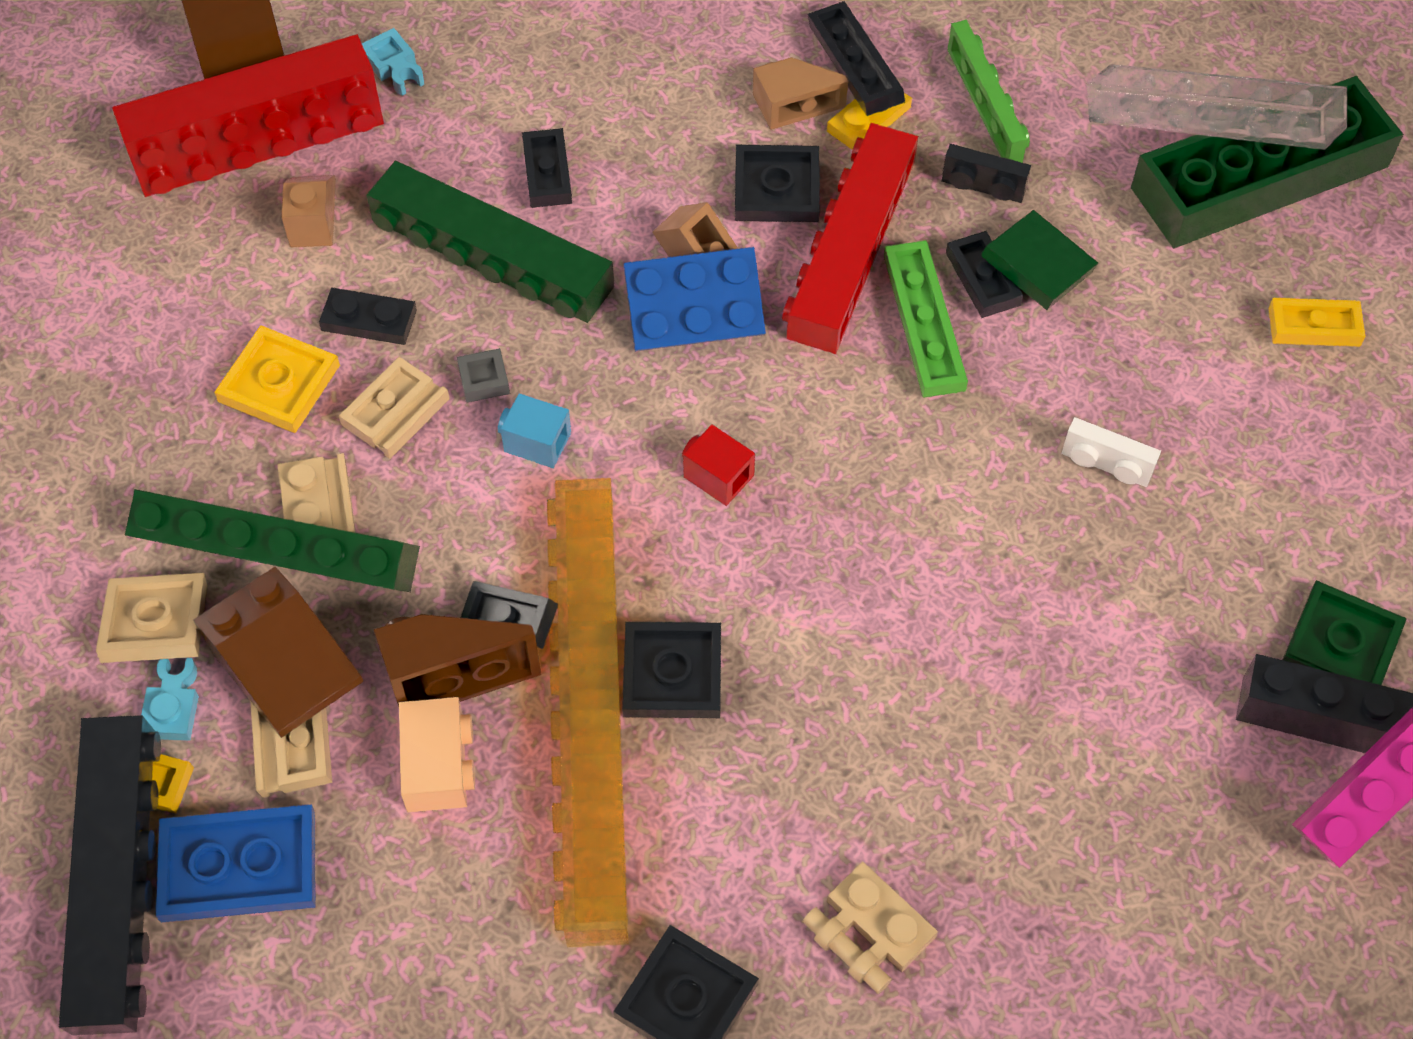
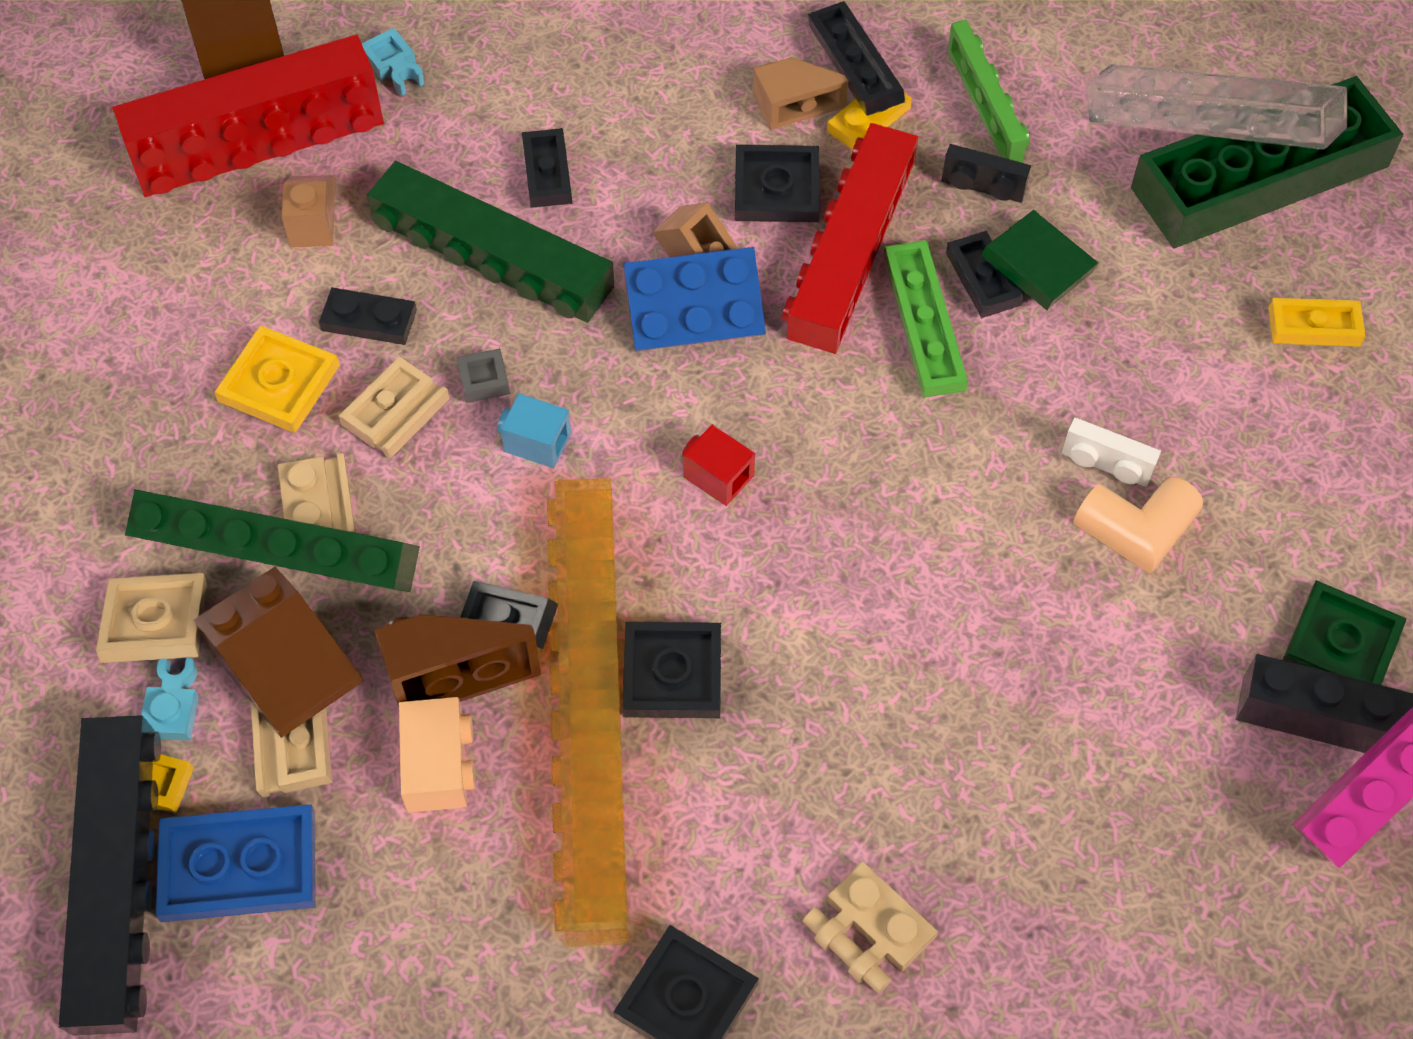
none -> light nougat brick [1073,476,1203,574]

